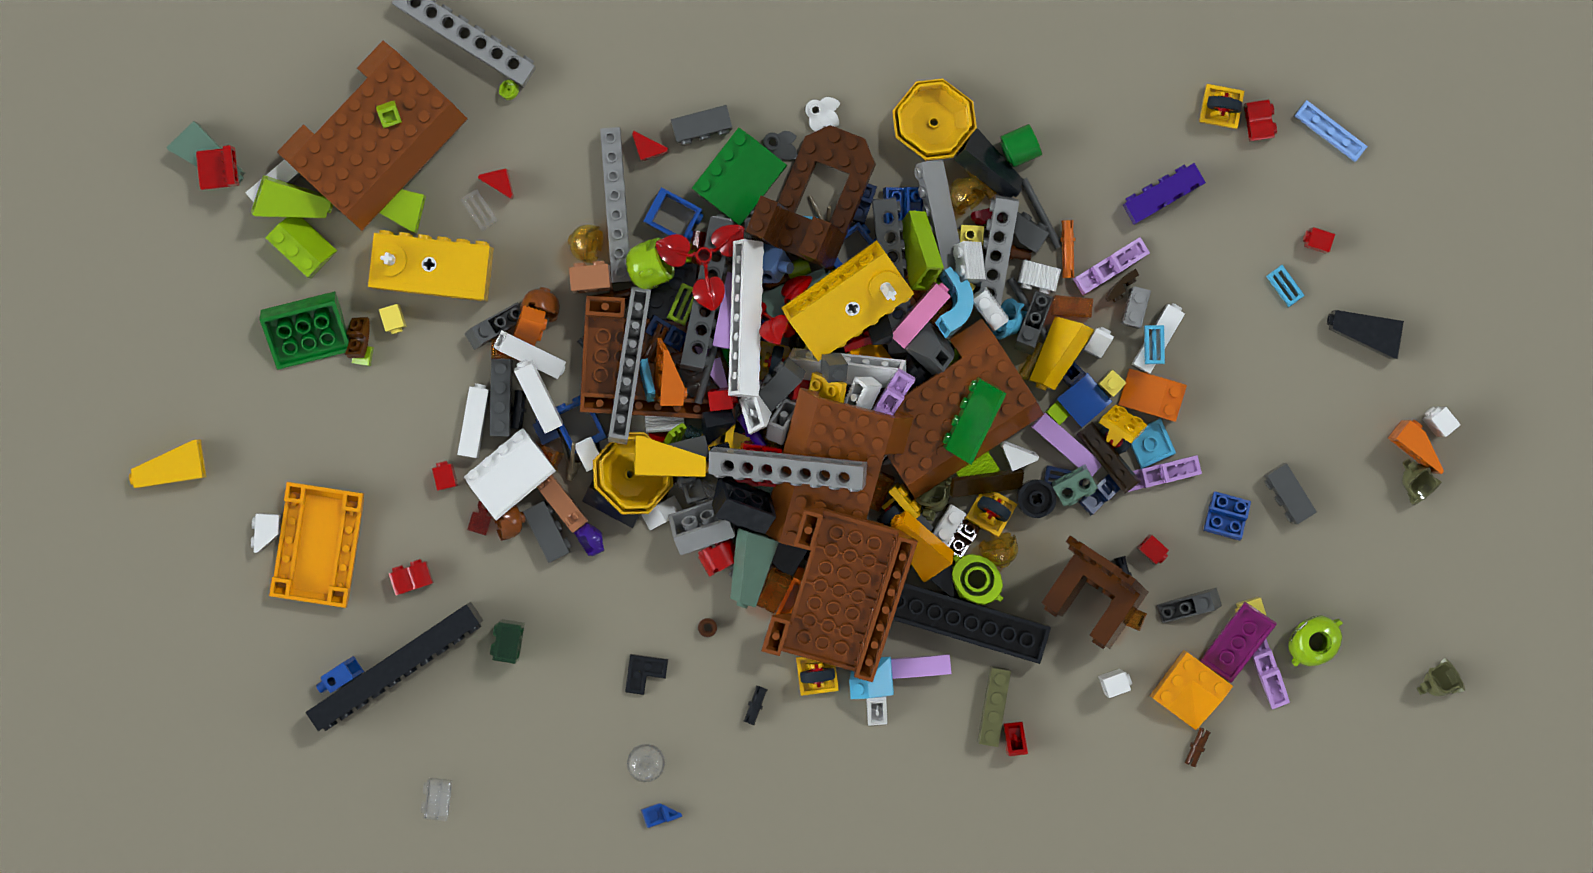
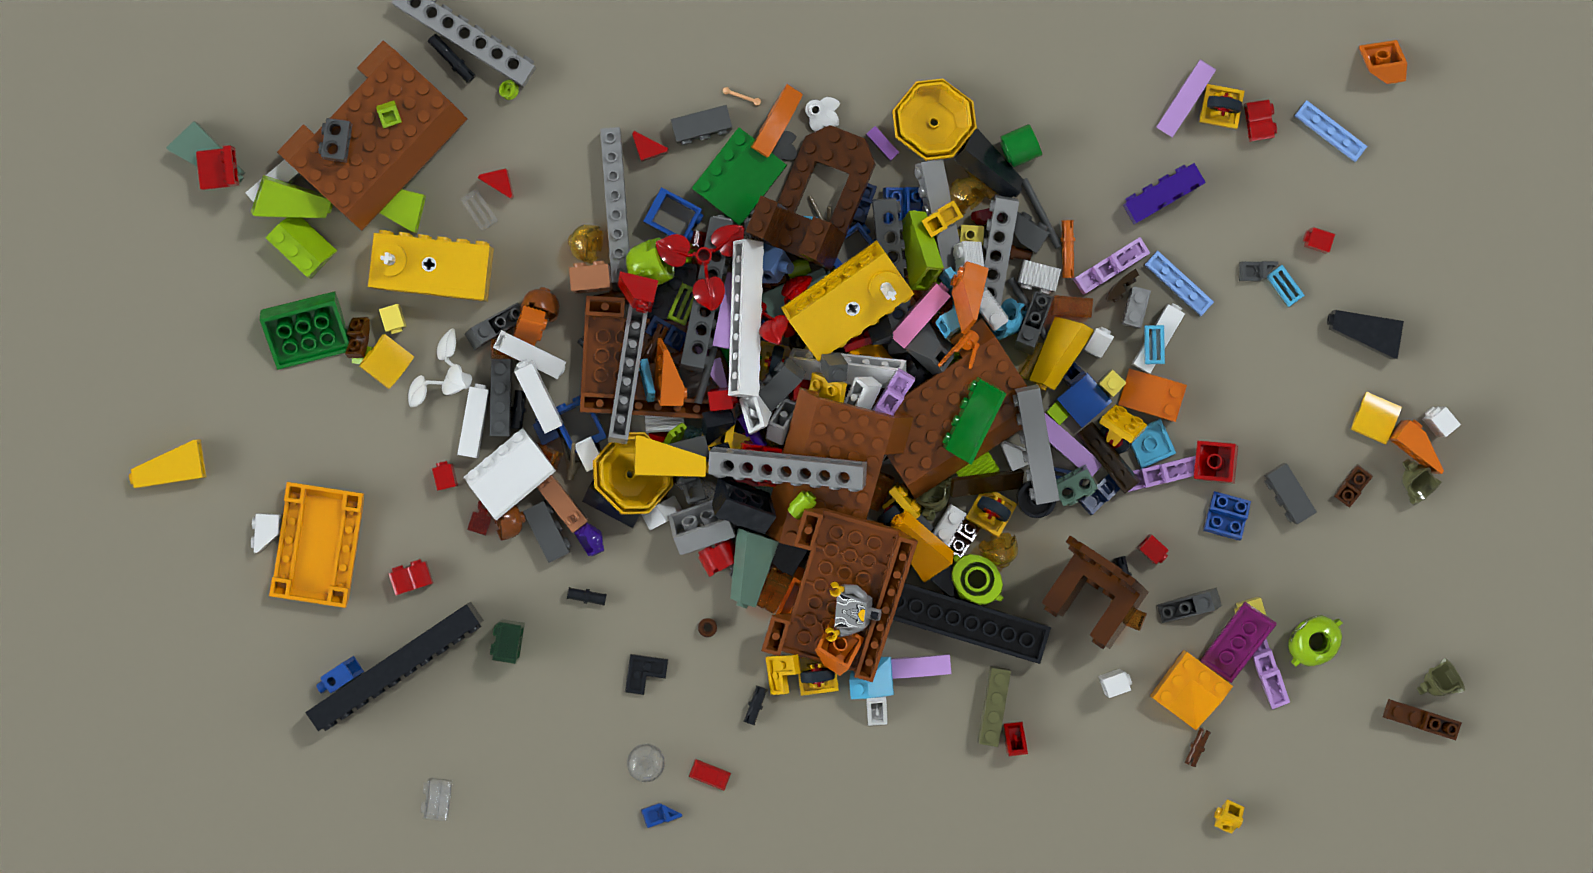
none -> dark grey brick [319,118,353,163]
none -> yellow slope [359,334,414,389]
none -> white plant [408,328,472,408]
none -> black pin [428,34,476,84]
none -> black pin [567,587,607,606]
none -> red slope [618,271,658,313]
none -> red tile [689,759,731,791]
none -> light nougat hinge [723,87,761,106]
none -> orange slope [751,84,803,158]
none -> yellow plate [766,654,801,695]
none -> lime brick [788,491,816,520]
none -> orange slope [815,618,864,676]
none -> light grey torso [825,582,881,642]
none -> medium lavender piece [866,126,899,161]
none -> yellow slope [921,200,963,237]
none -> orange plant [938,330,980,370]
none -> orange slope [950,261,989,334]
none -> light grey brick [1012,385,1060,505]
none -> light blue tile [1144,250,1214,316]
none -> lavender slope [1157,59,1216,137]
none -> red slope [1194,440,1238,484]
none -> yellow brick [1214,799,1244,834]
none -> dark grey slope [1239,261,1278,281]
none -> reddish brown slope [1334,464,1373,508]
none -> yellow slope [1351,392,1402,445]
none -> orange slope [1359,40,1407,84]
none -> reddish brown slope [1383,699,1462,741]

